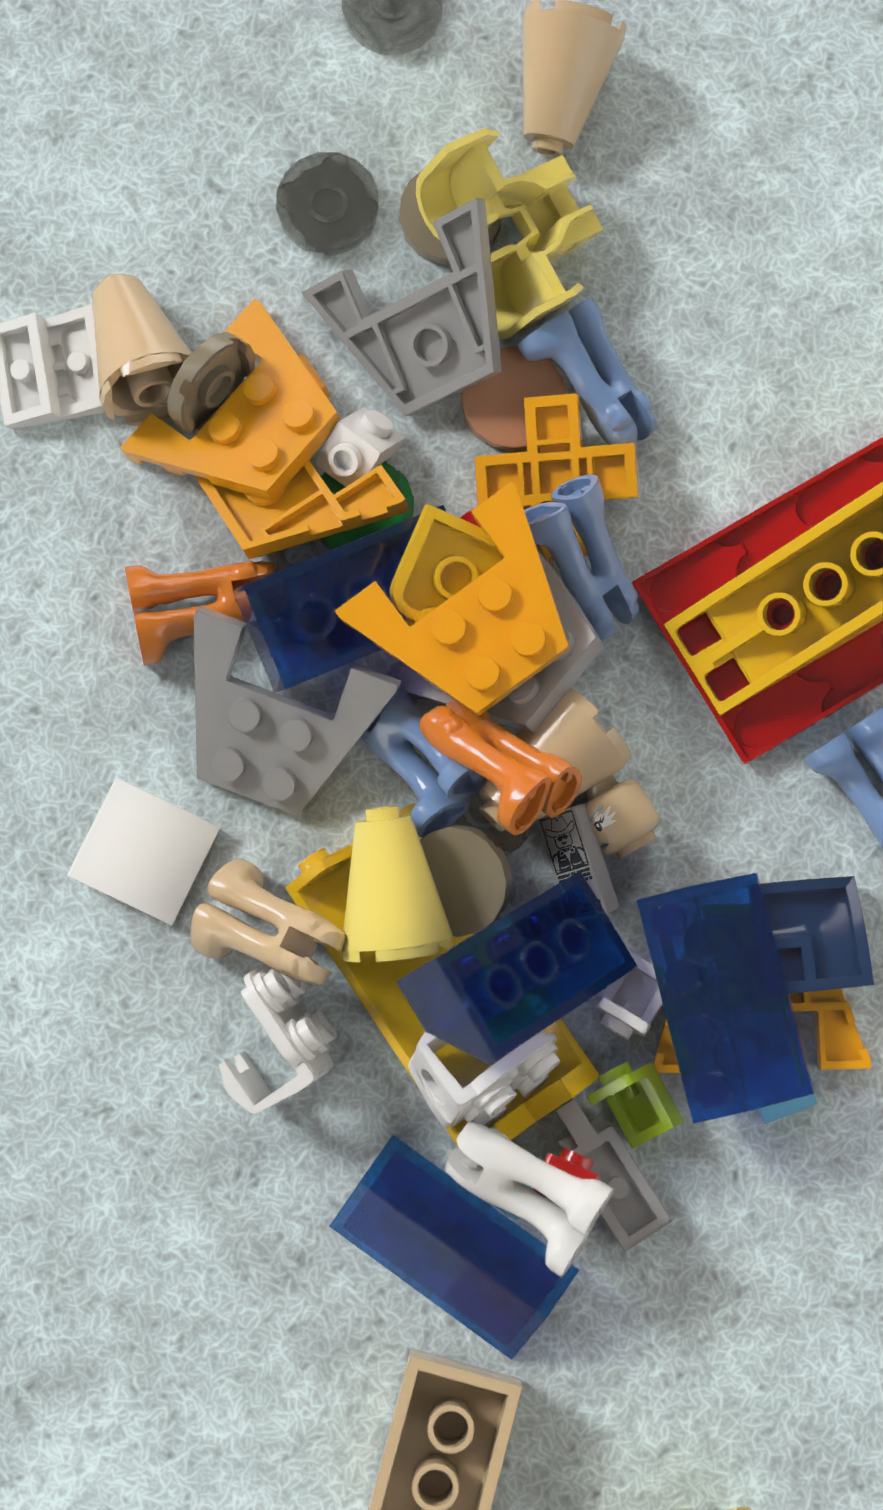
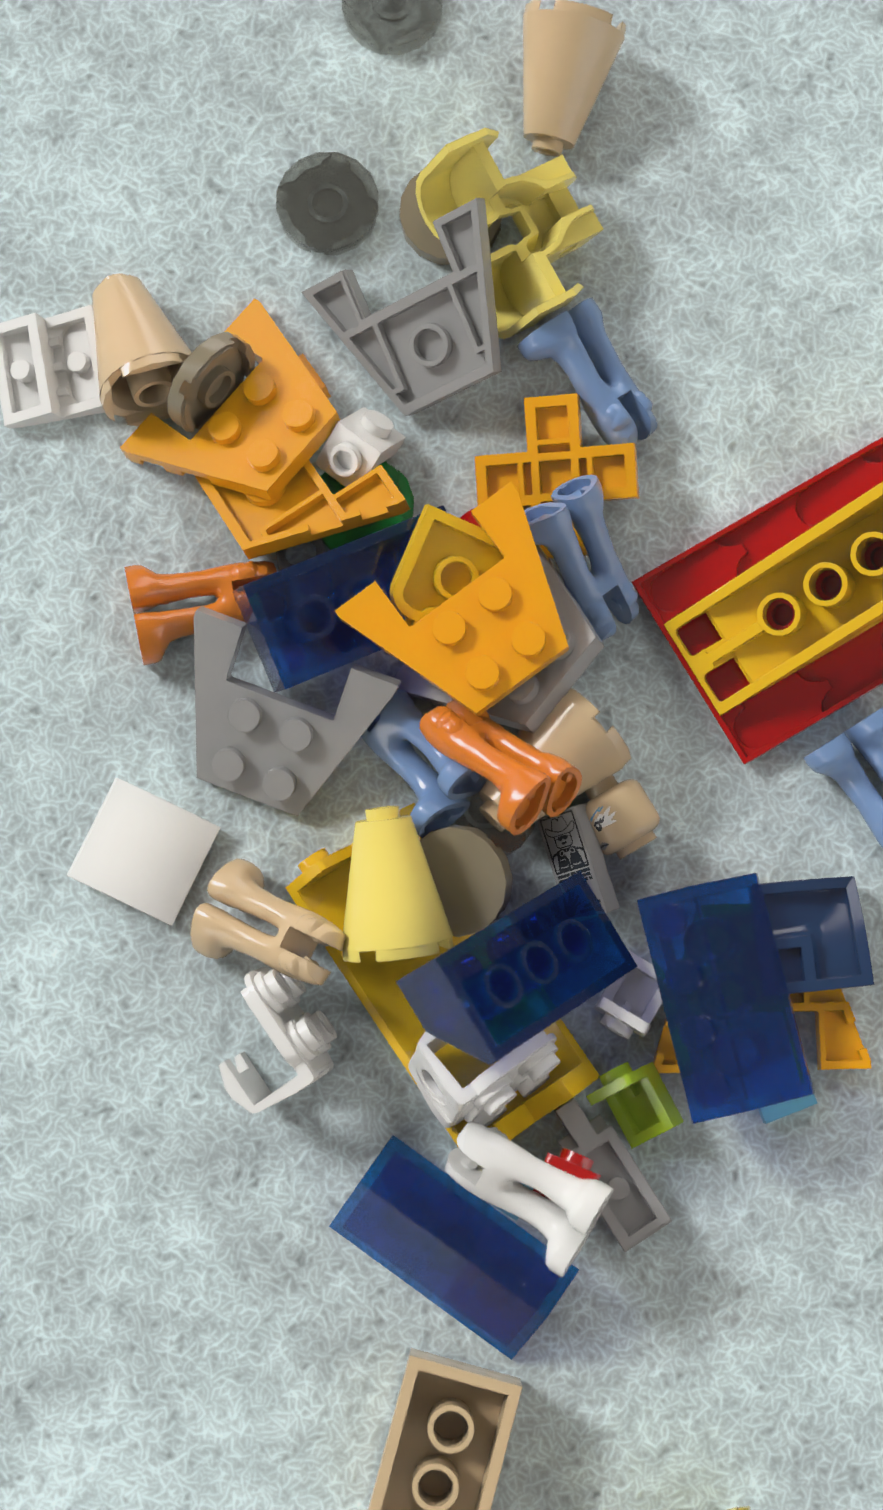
nougat tile [461,346,566,453] -> none

